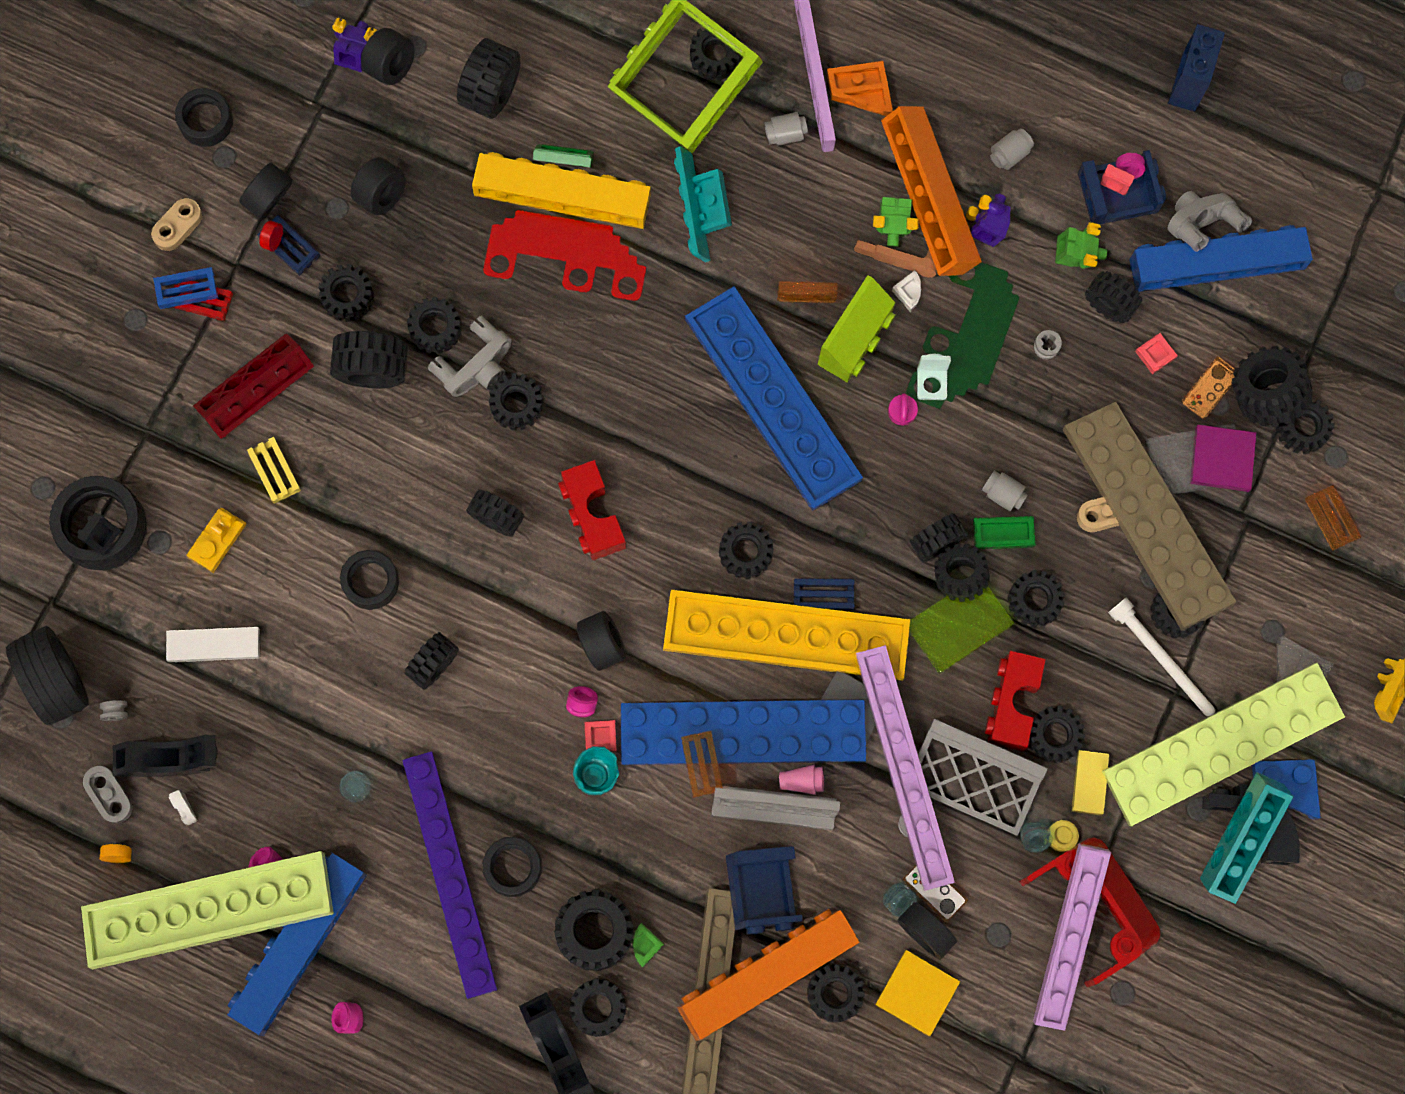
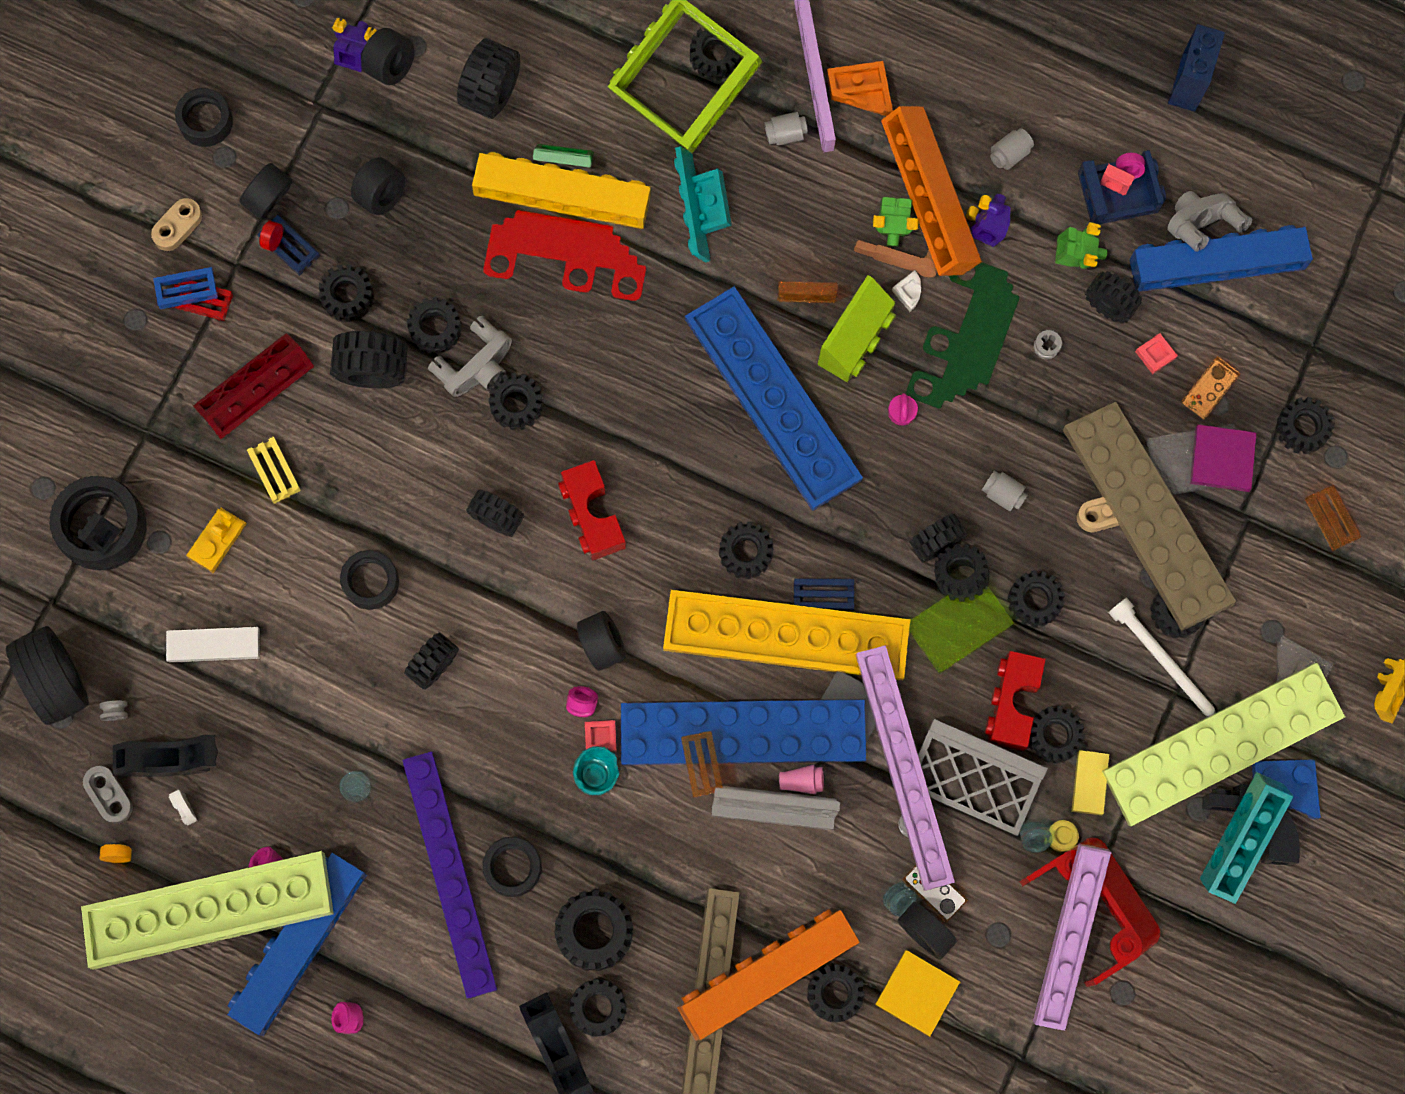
bright green tile [633,923,664,968] -> none
dark blue panel [726,846,803,935] -> none
light aqua bracket [917,354,951,400] -> none
green tile [973,516,1035,549] -> none
black tyre [1232,346,1313,427] -> none

